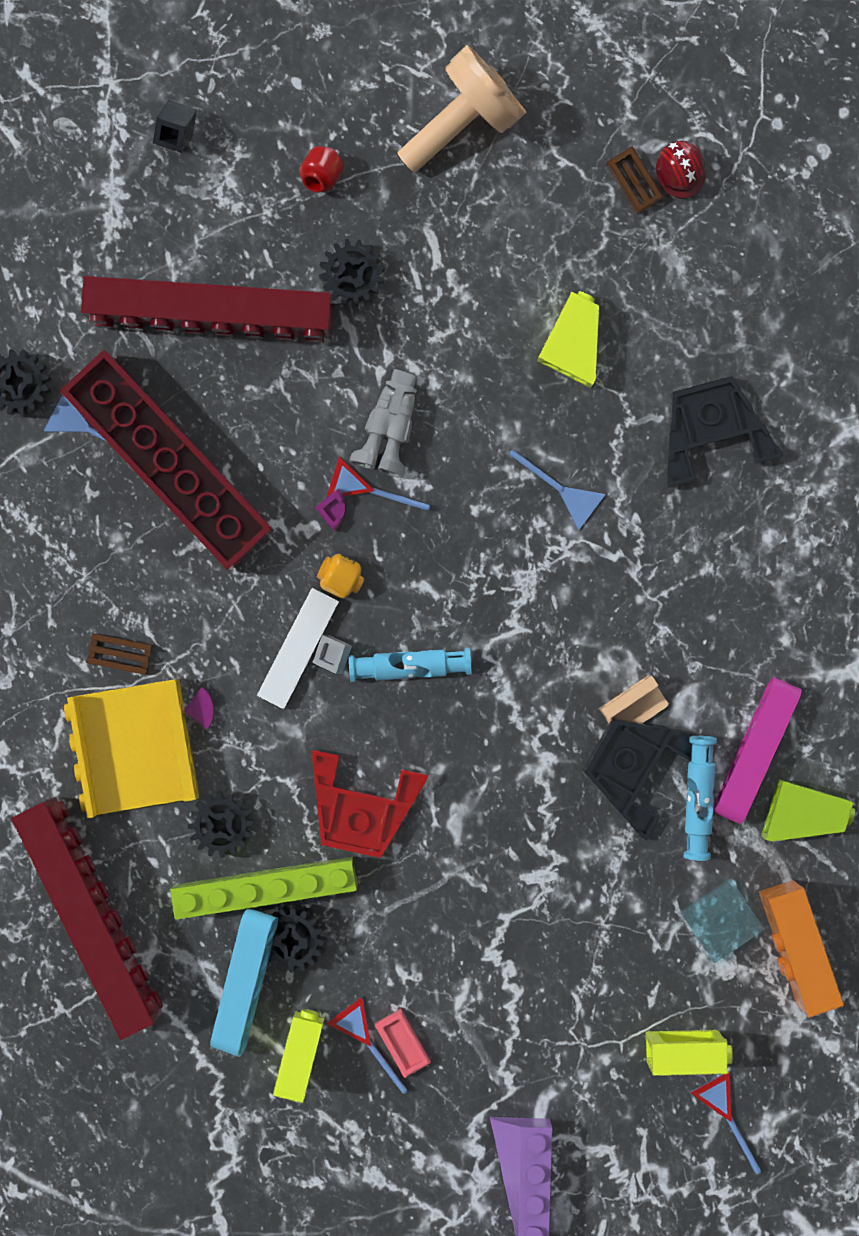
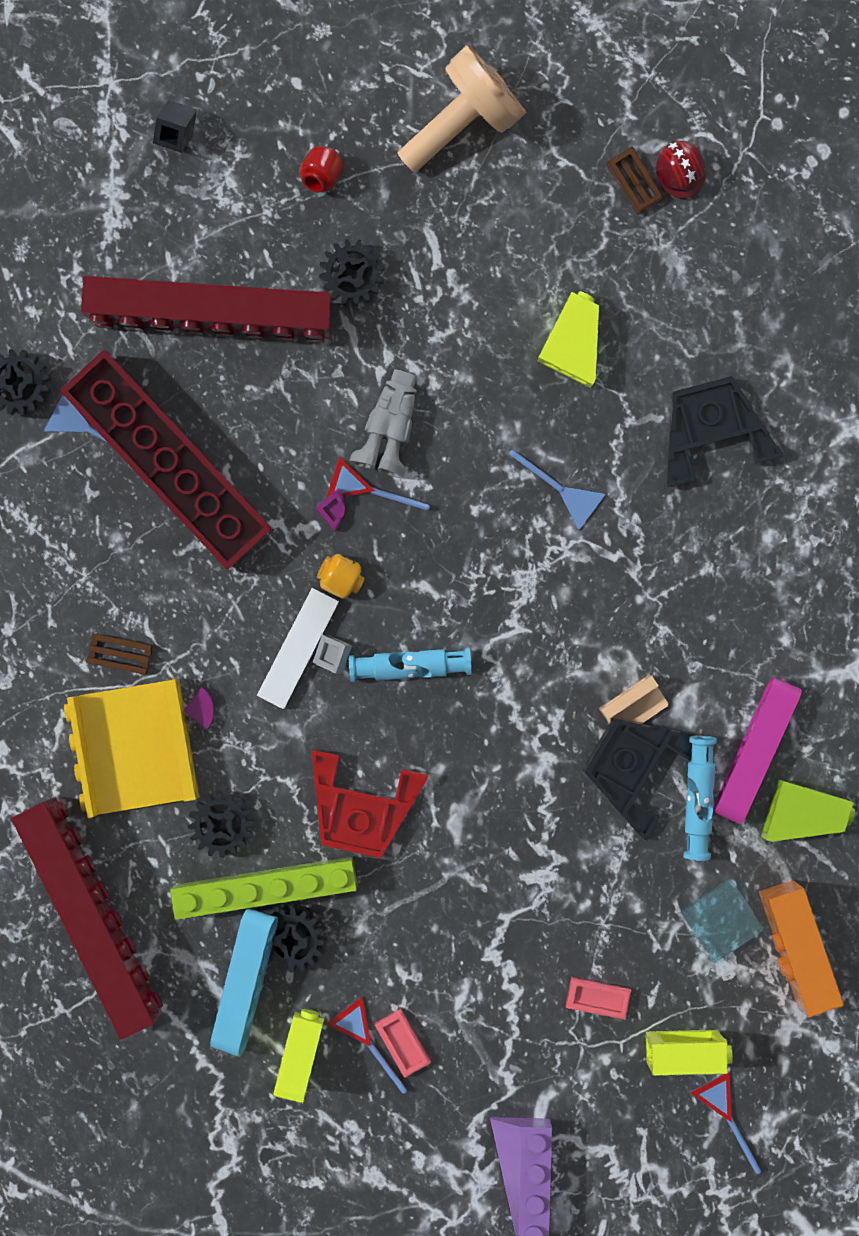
none -> coral tile [566,977,631,1020]

